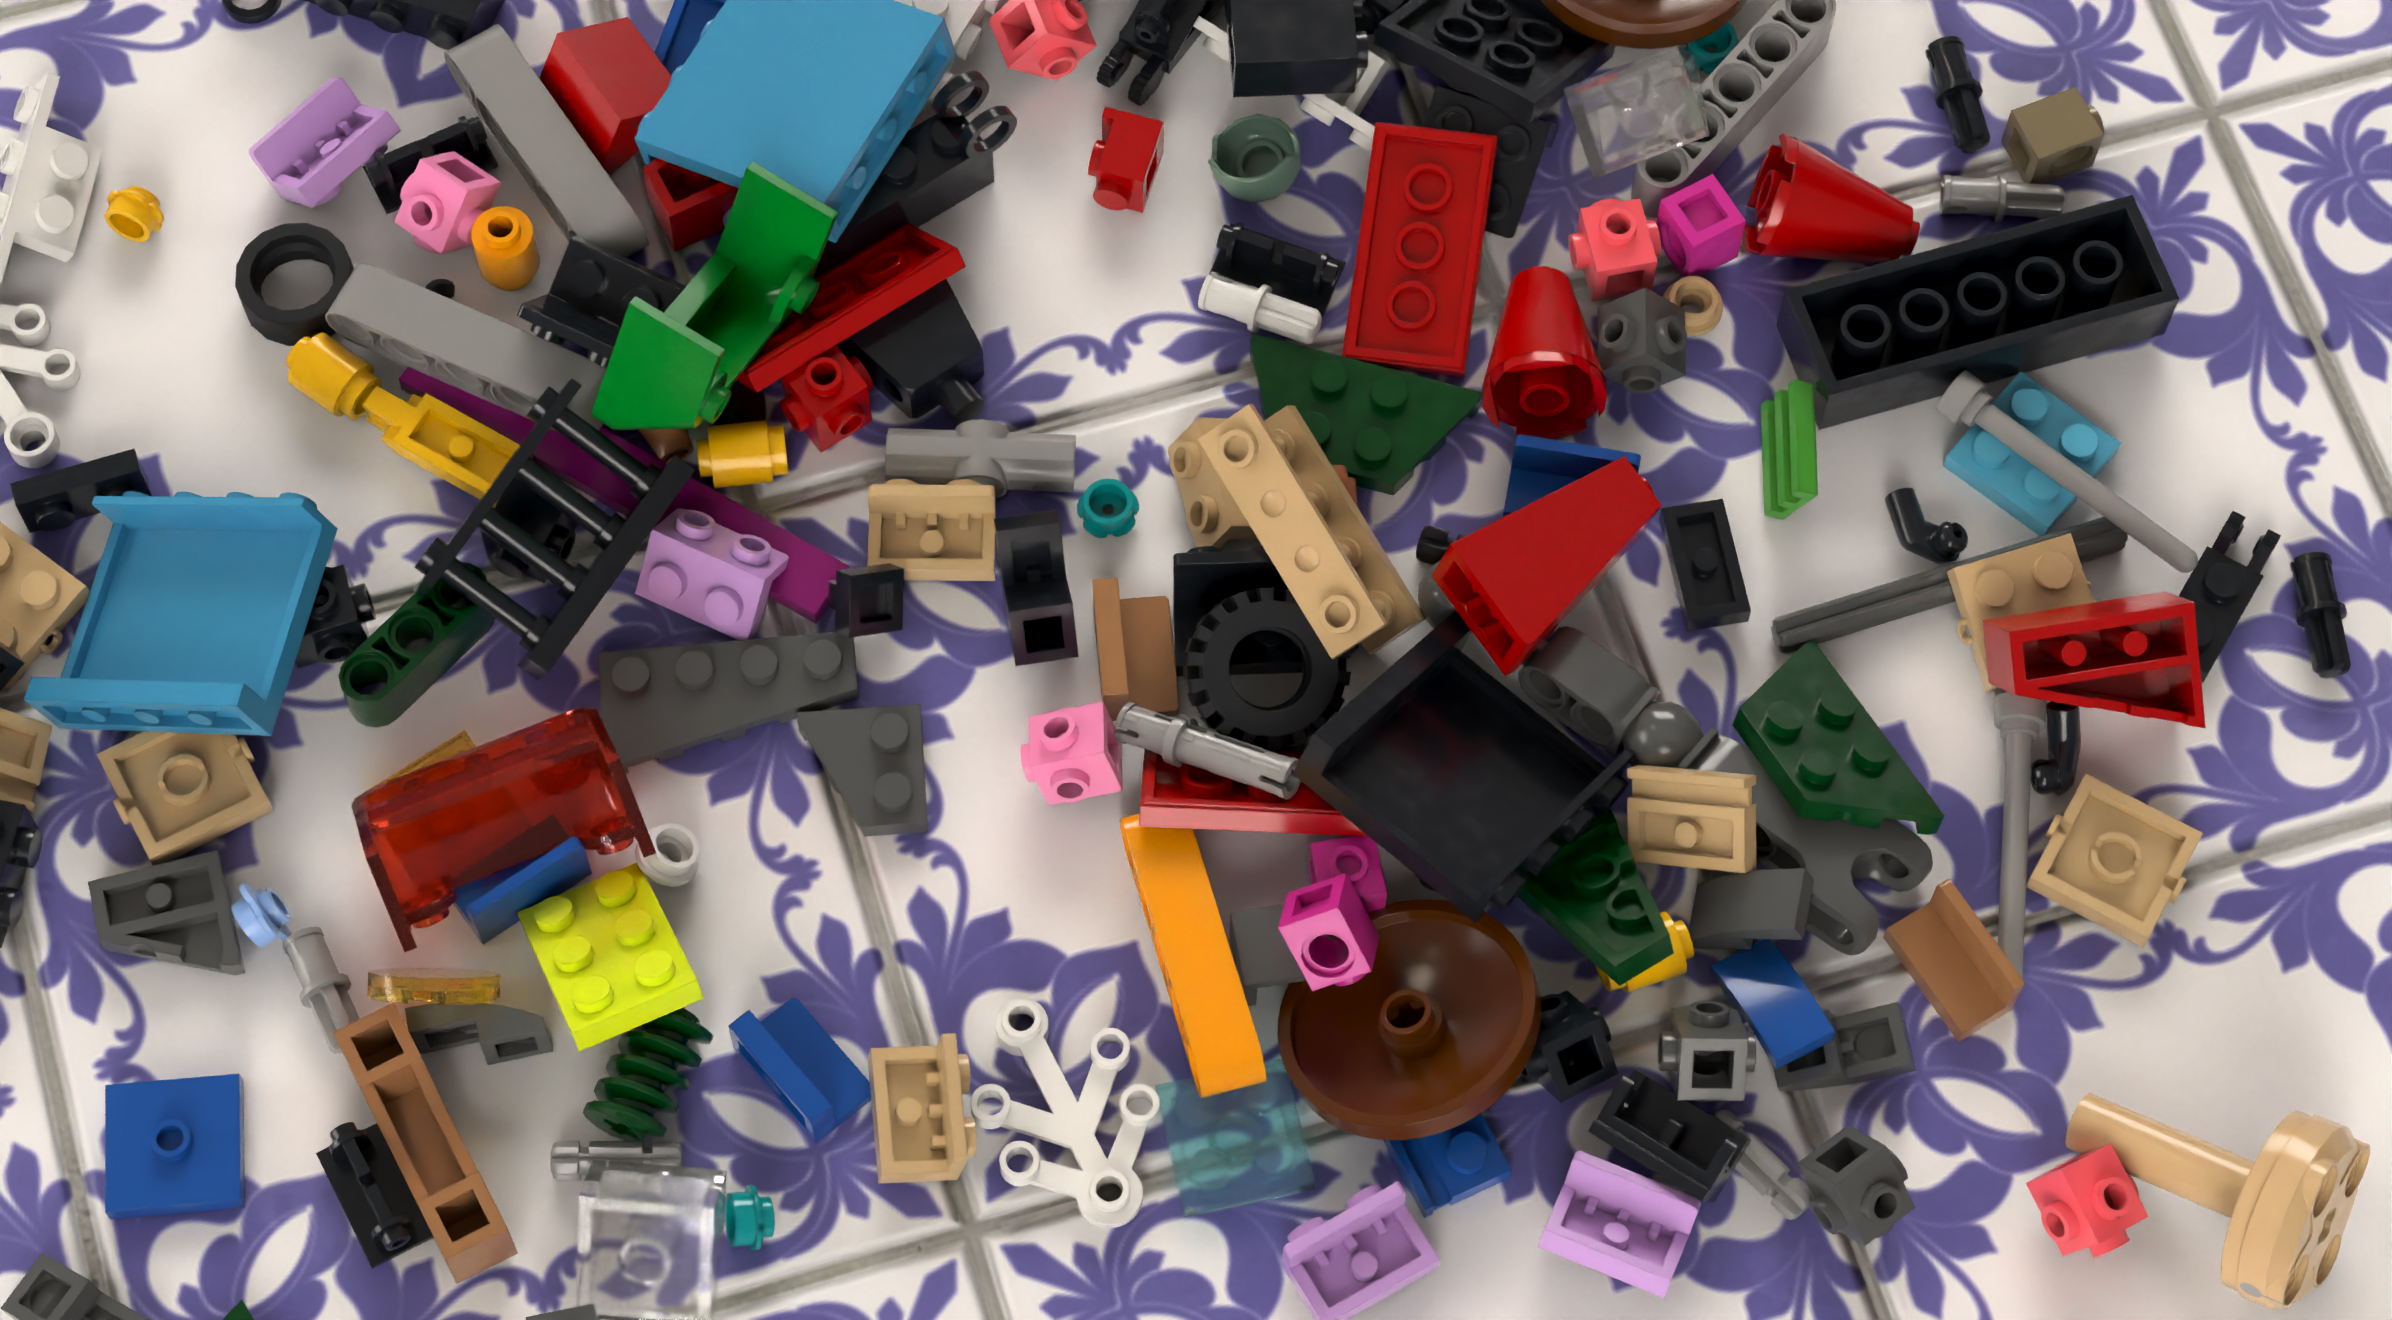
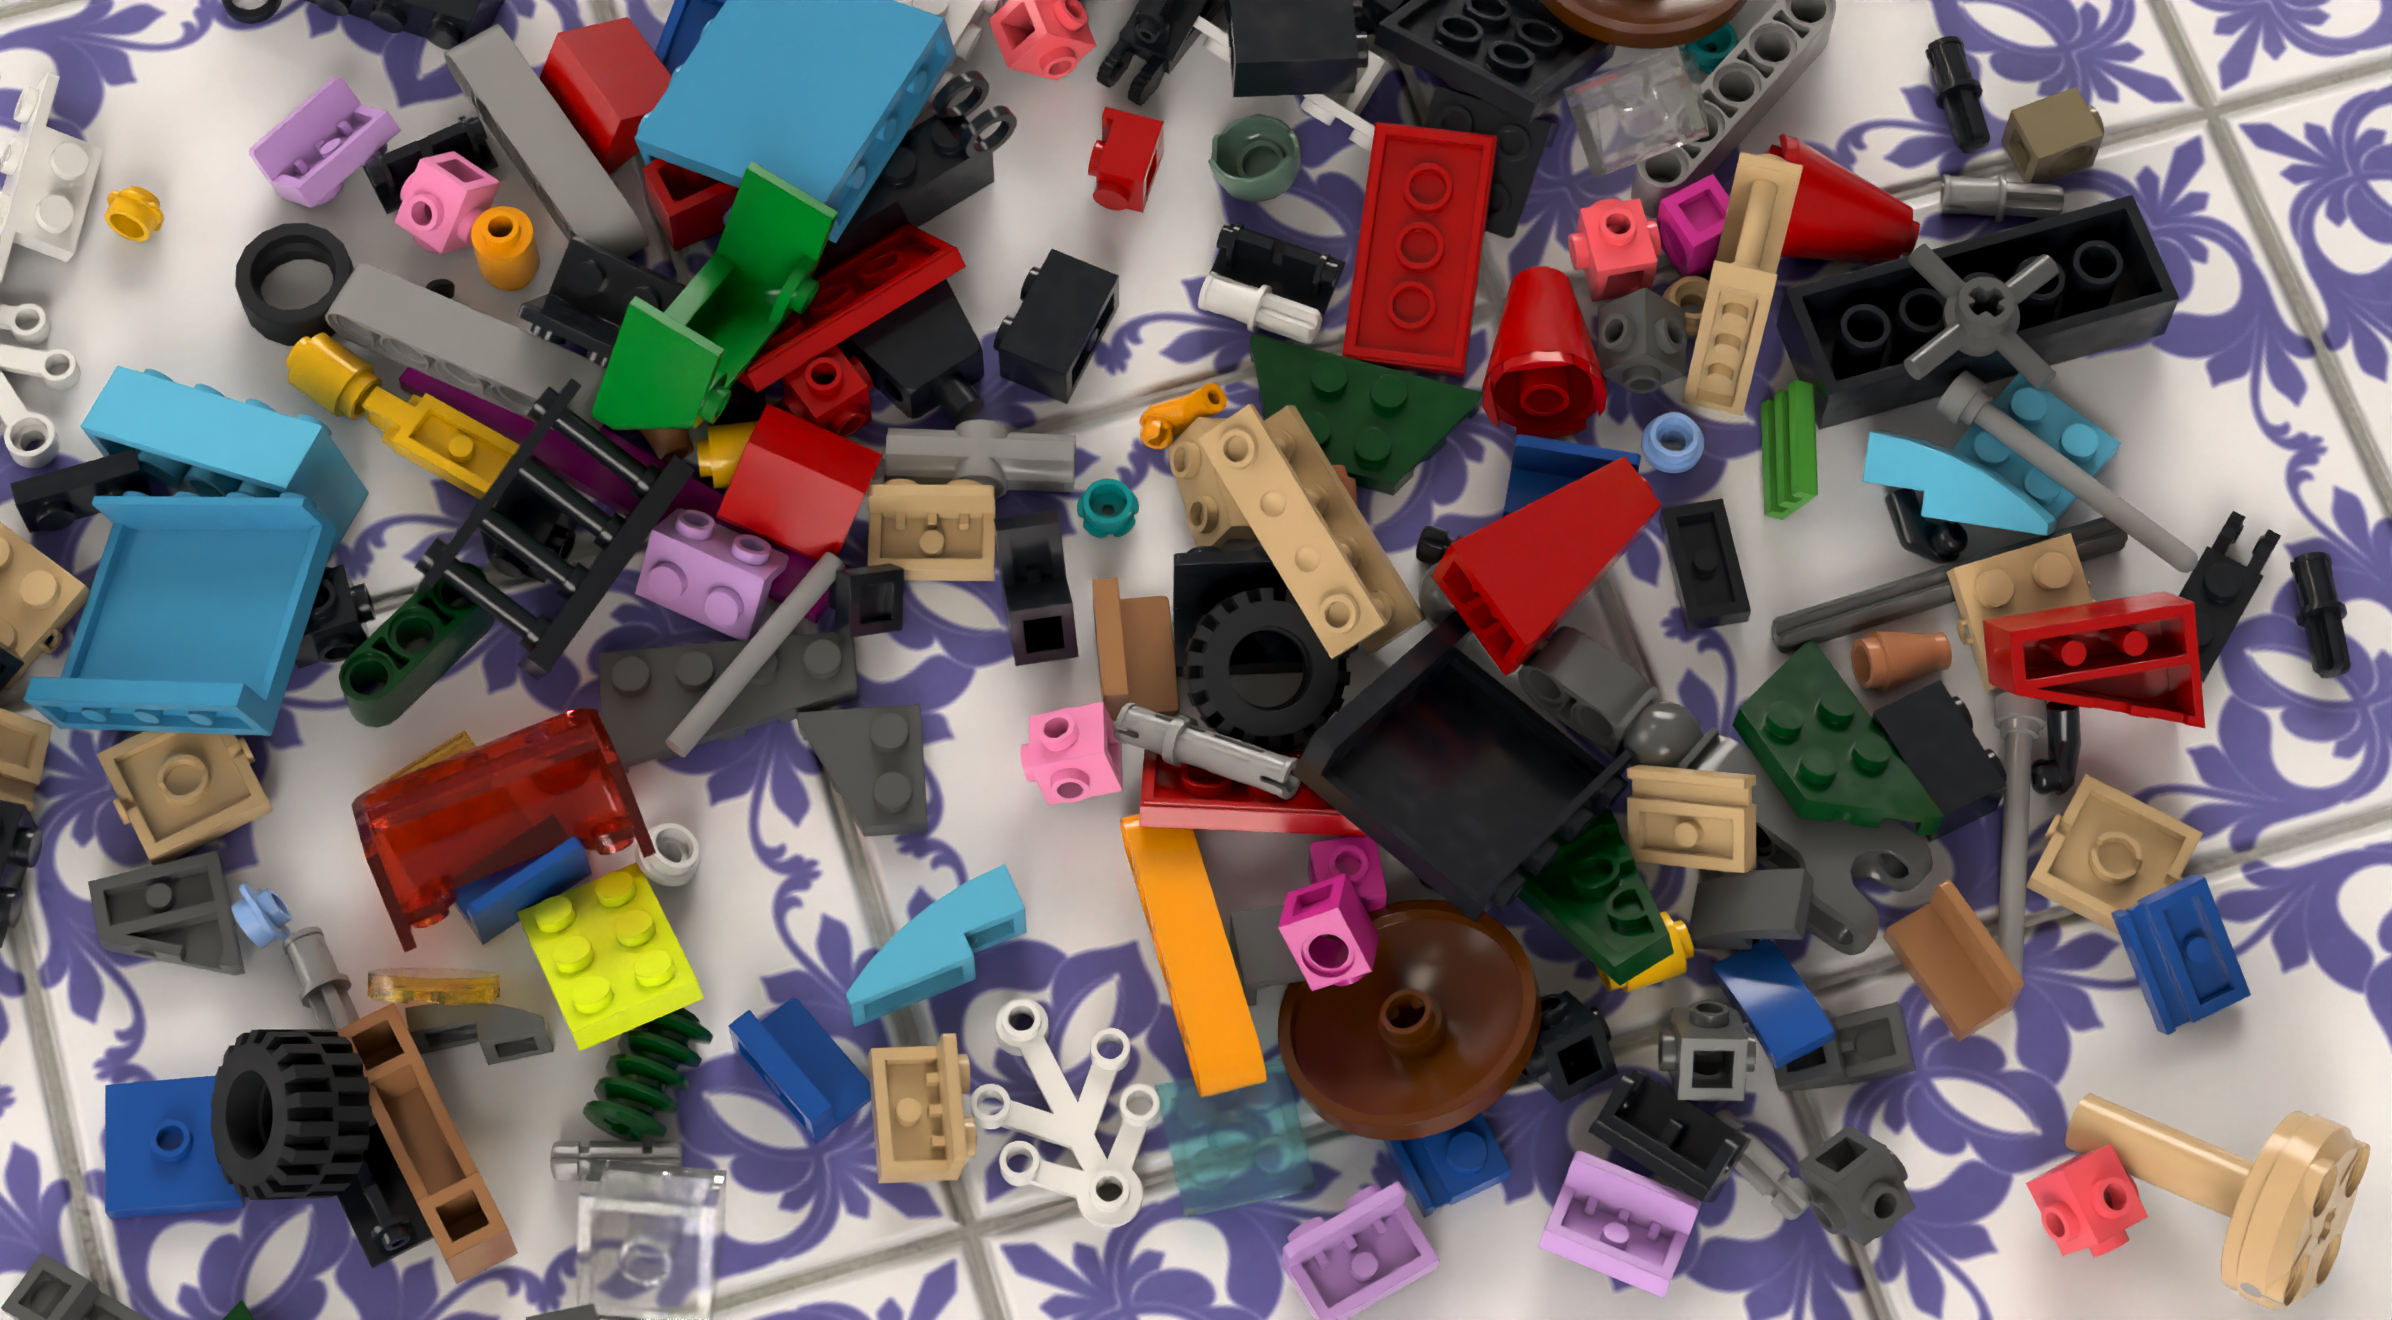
teal plate [725,1184,775,1250] -> none
none -> medium azure wedge [80,365,369,554]
none -> black tyre [210,1029,372,1200]
none -> light grey bar [665,552,845,757]
none -> red slope [716,403,883,562]
none -> medium azure slope [846,864,1027,1028]
none -> black brick [993,249,1119,404]
none -> light orange arm [1139,382,1227,449]
none -> light blue plate [1641,412,1704,473]
none -> tan fence [1682,152,1803,416]
none -> nougat cone [1851,631,1952,693]
none -> medium azure slope [1862,429,2057,536]
none -> black brick [1871,679,2007,842]
none -> dark grey bar [1904,244,2059,391]
none -> blue plate [2111,873,2251,1035]

